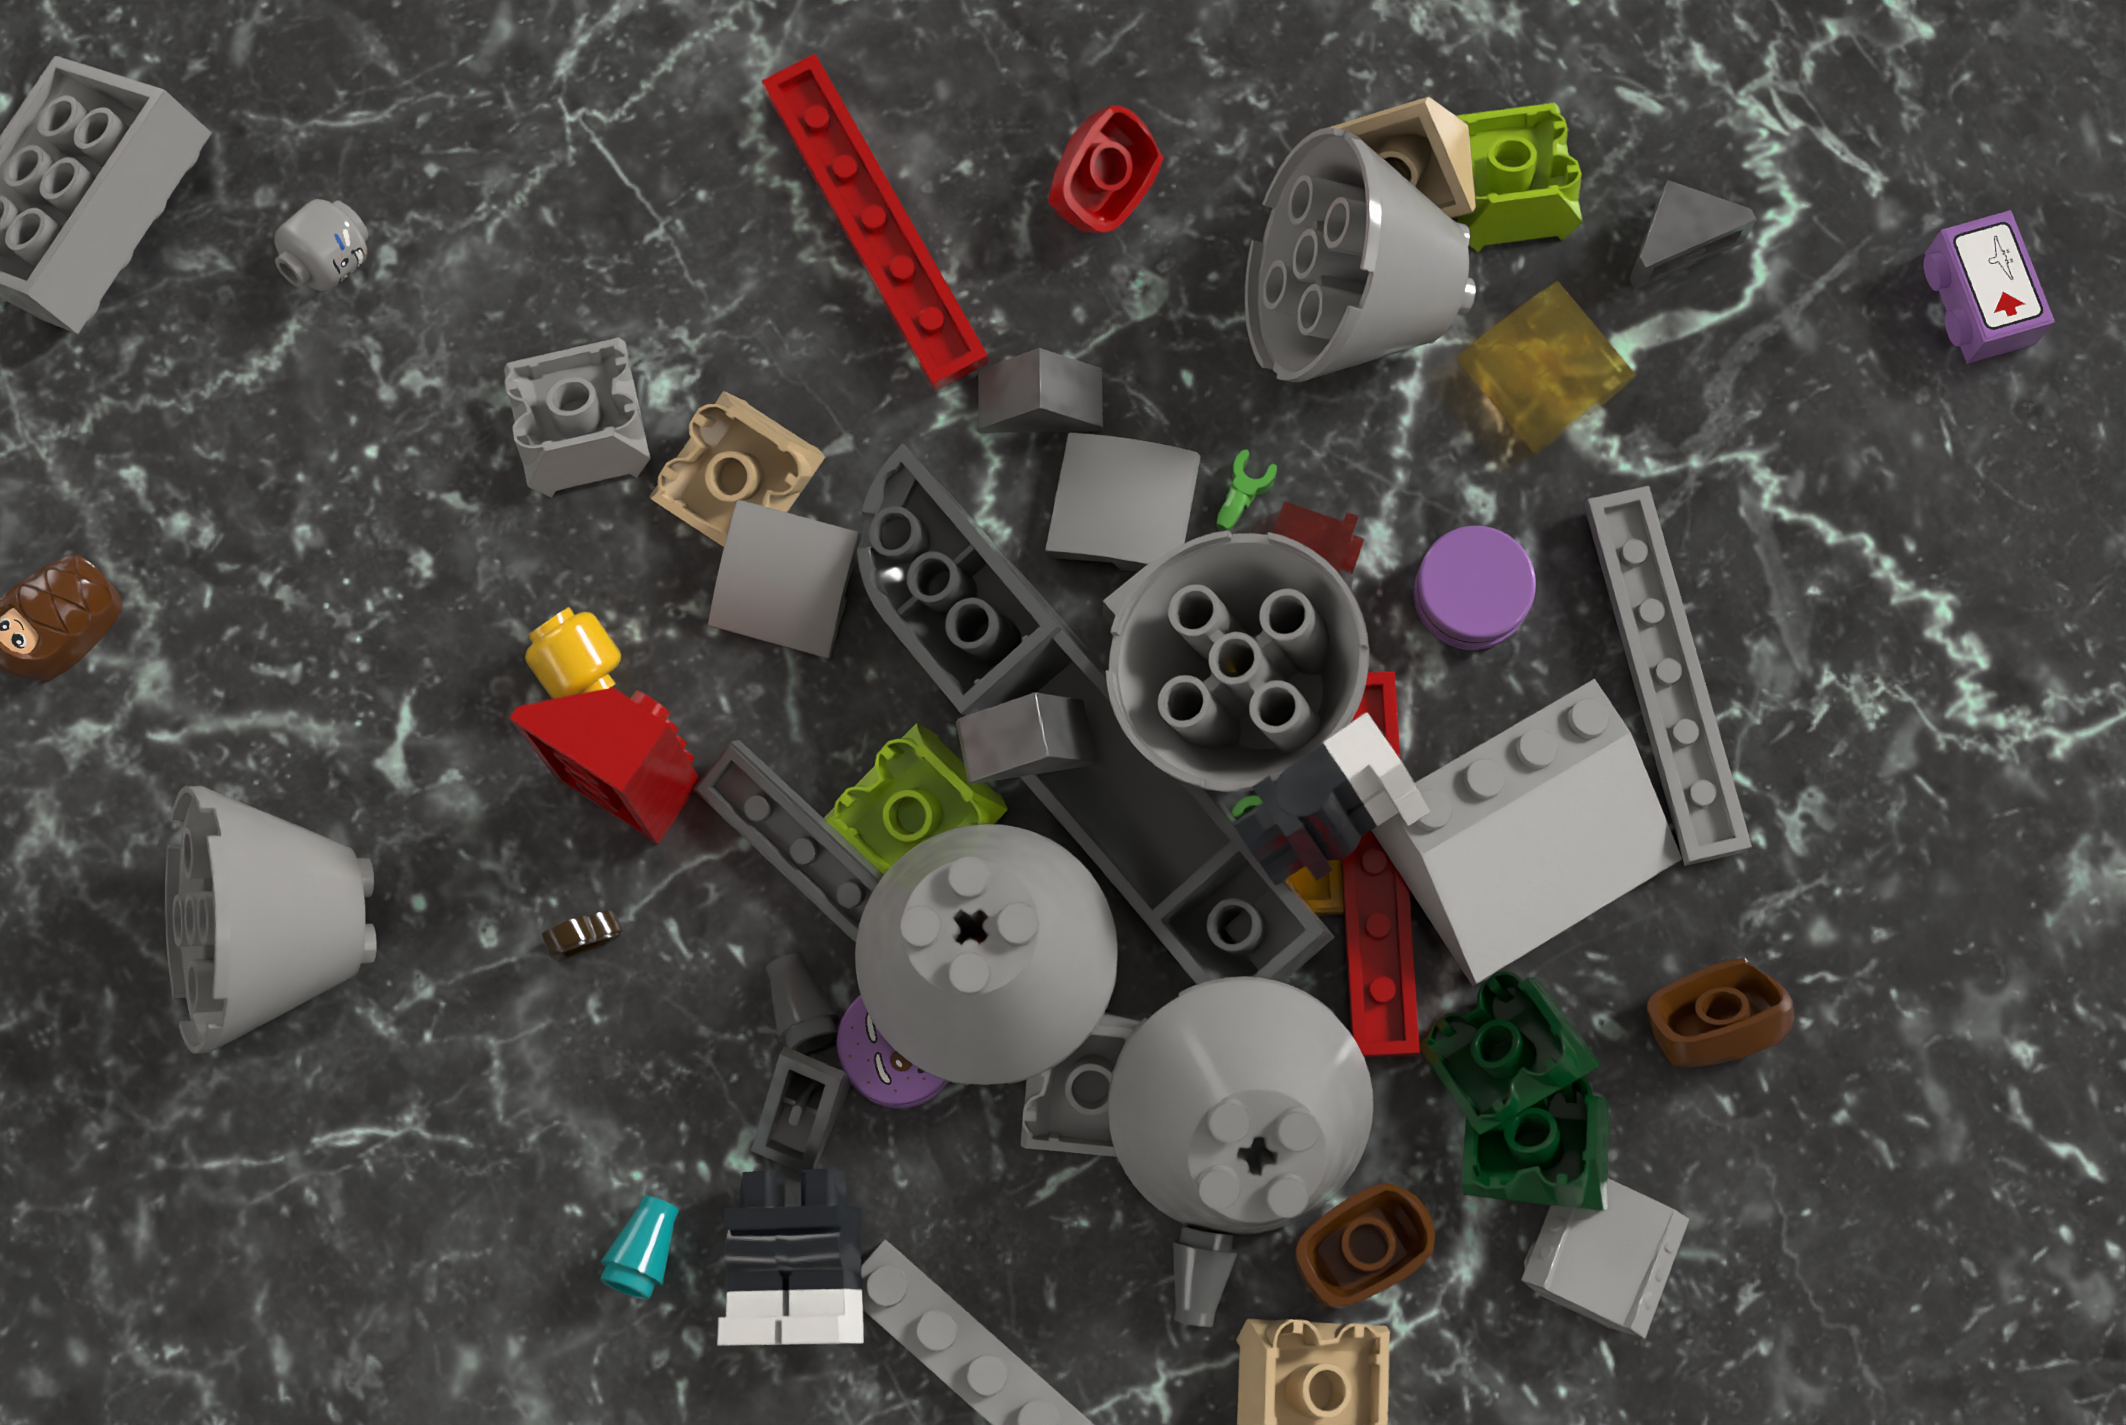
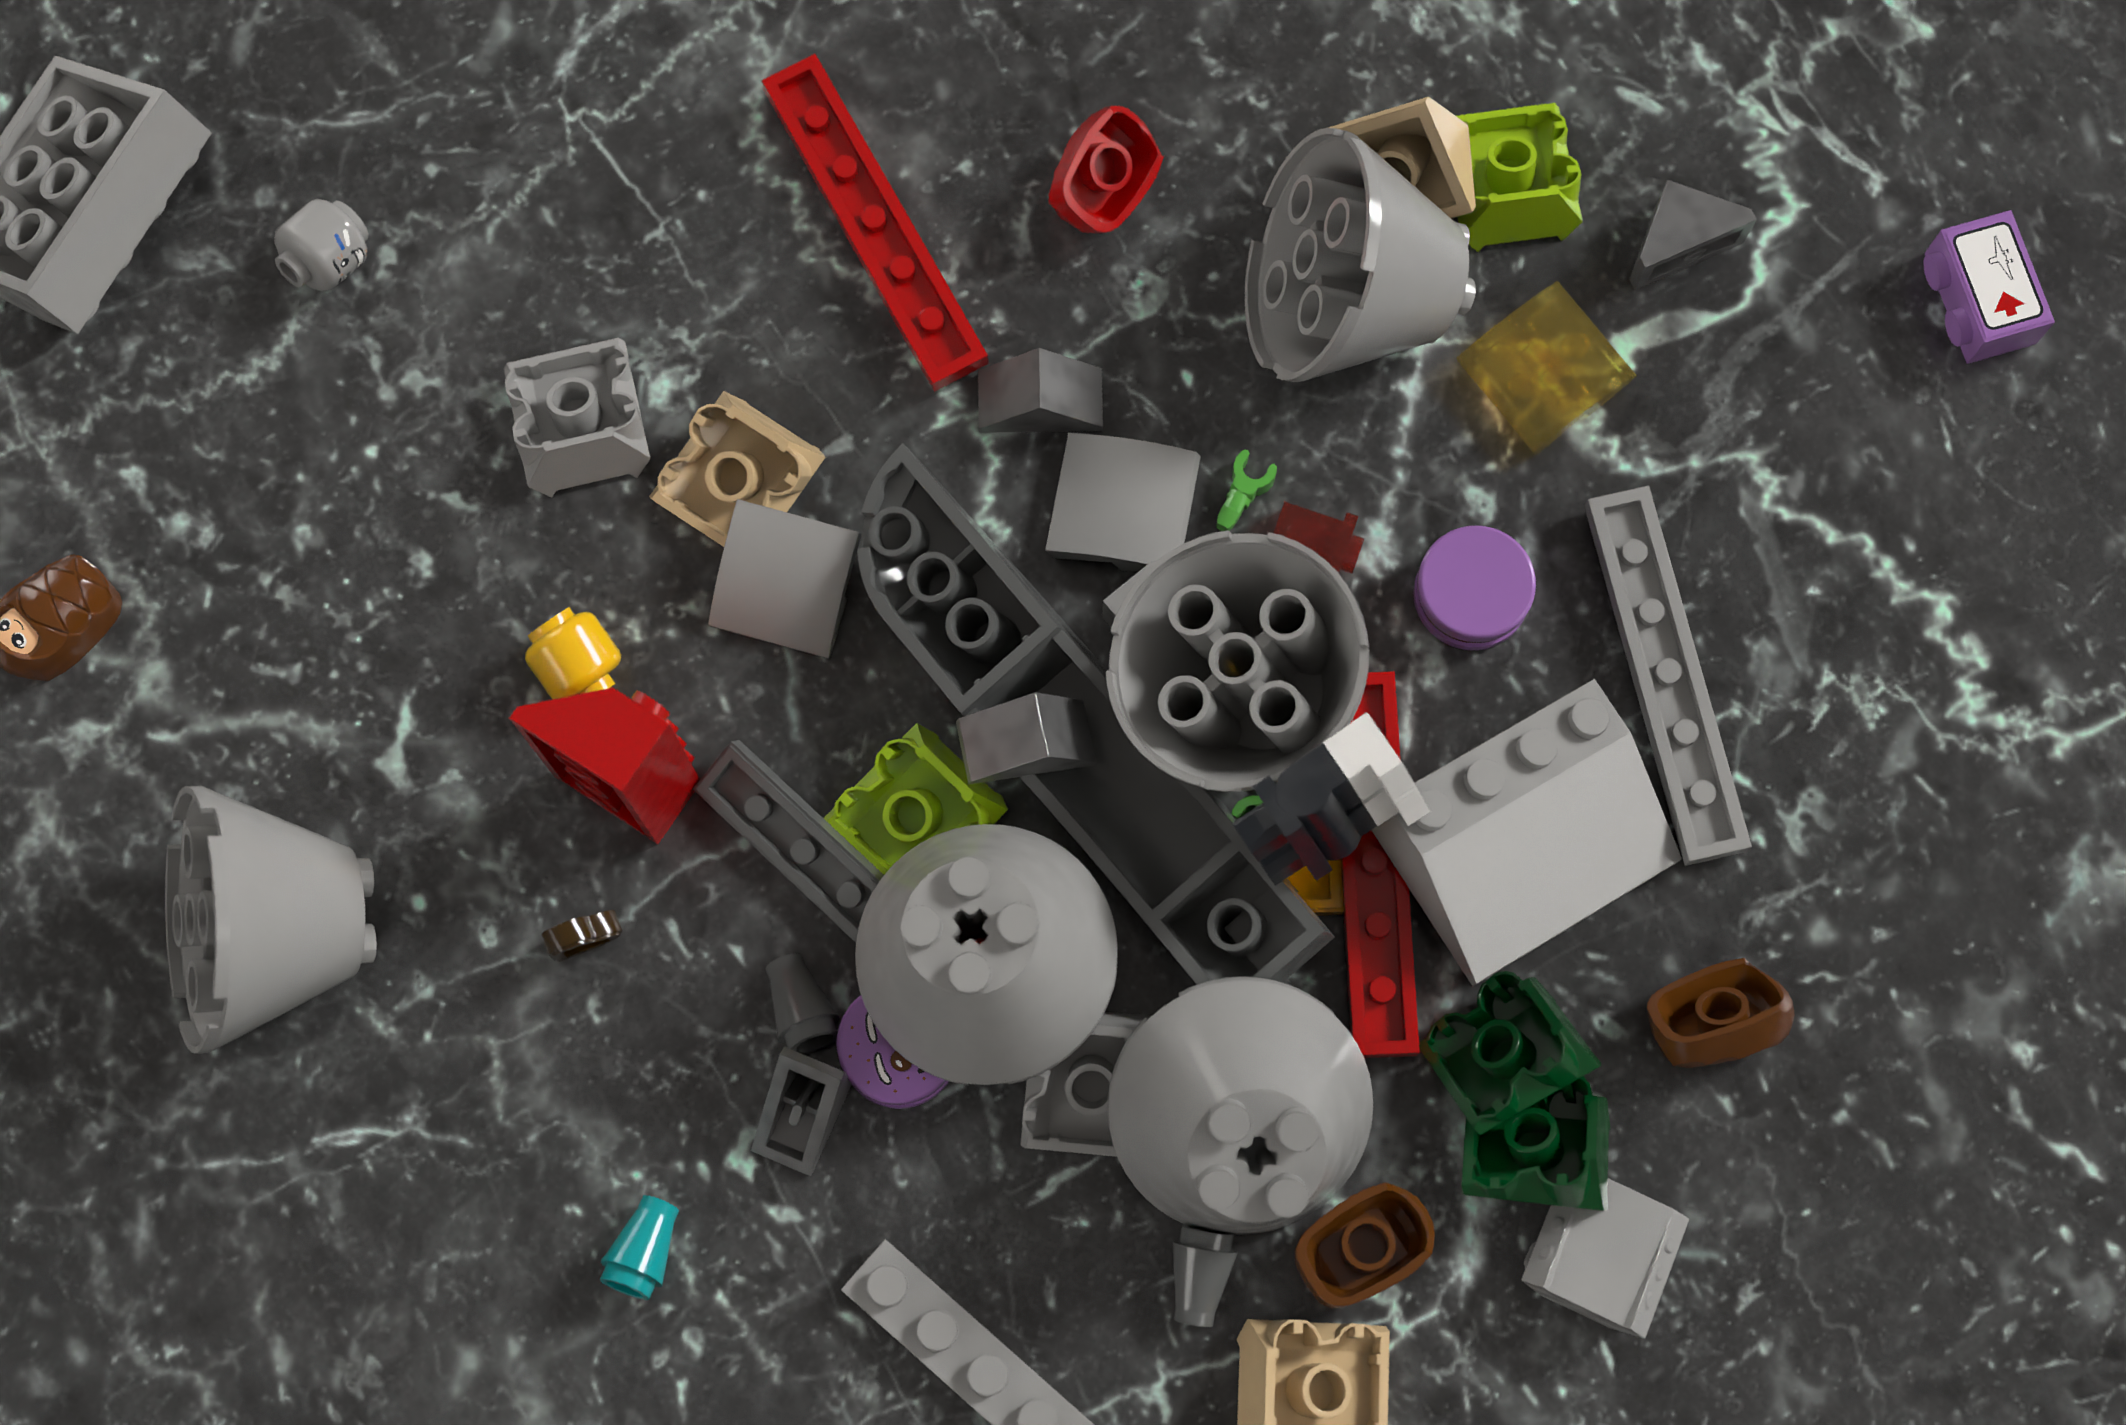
black hips [718,1169,864,1345] -> none

